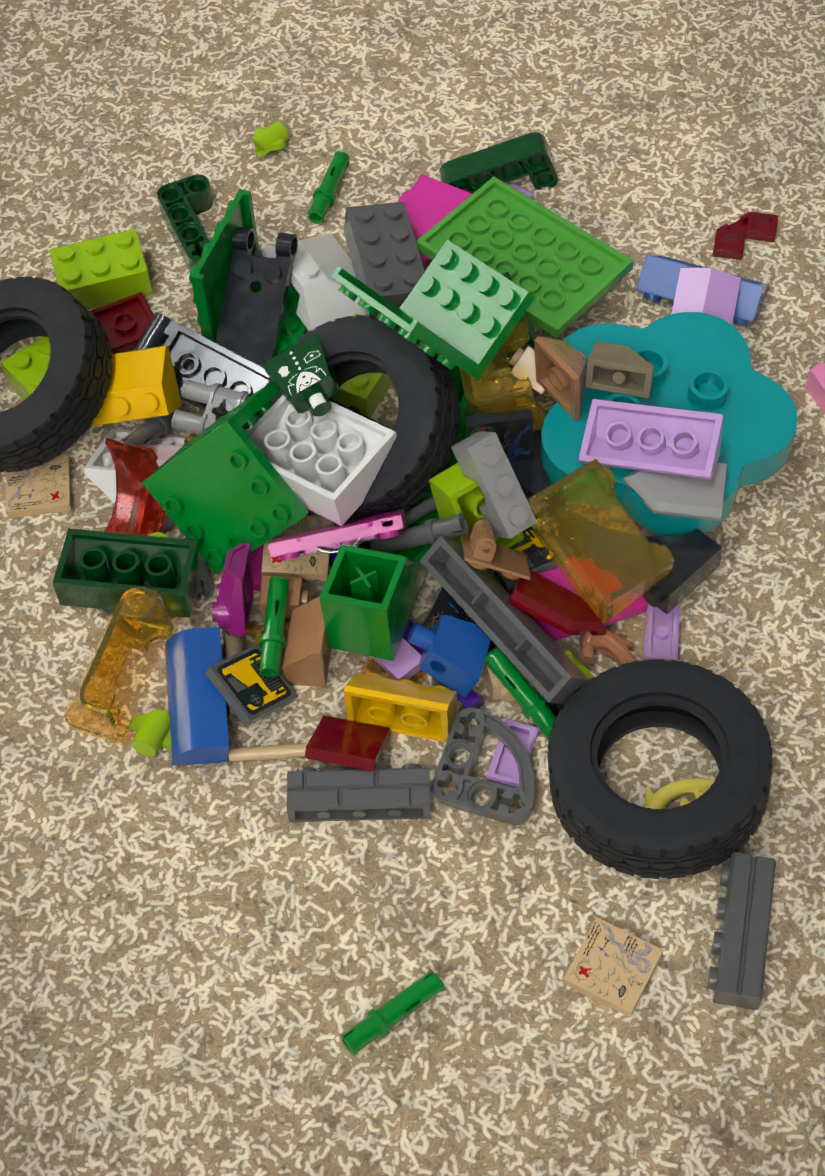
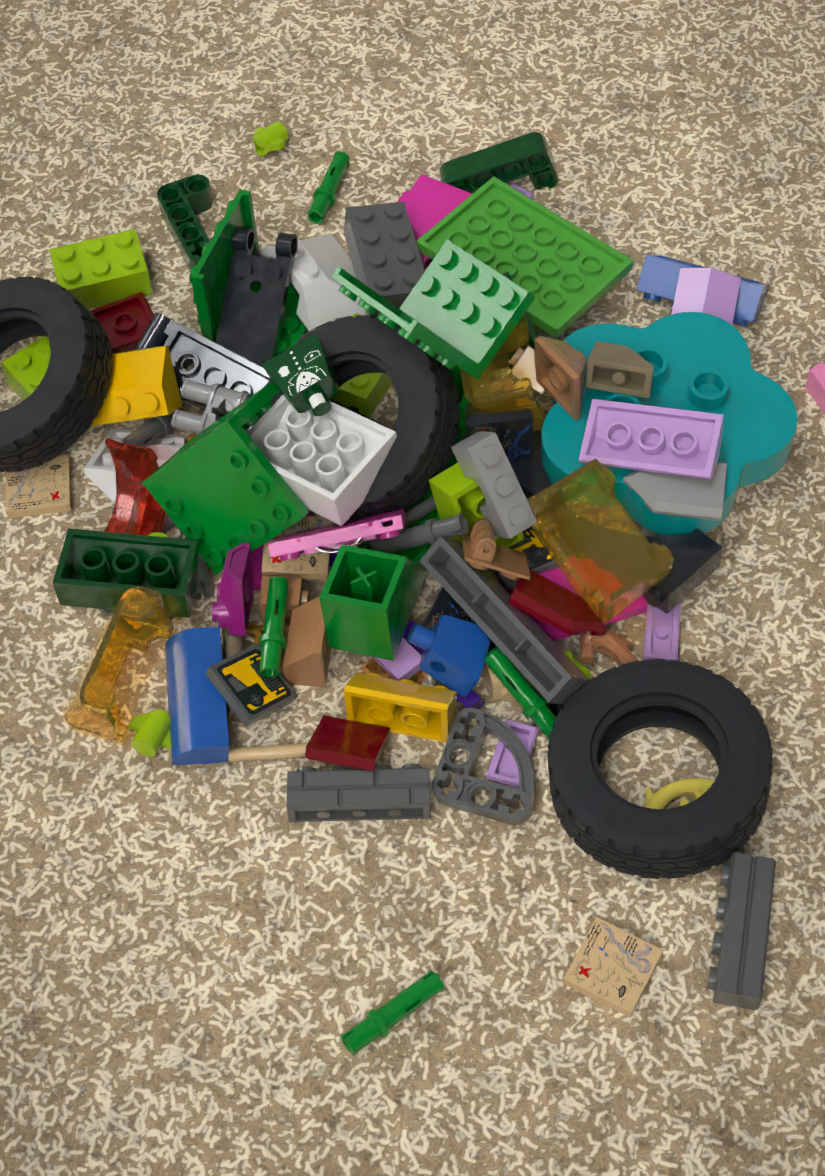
dark red tile [712,211,779,260] -> none

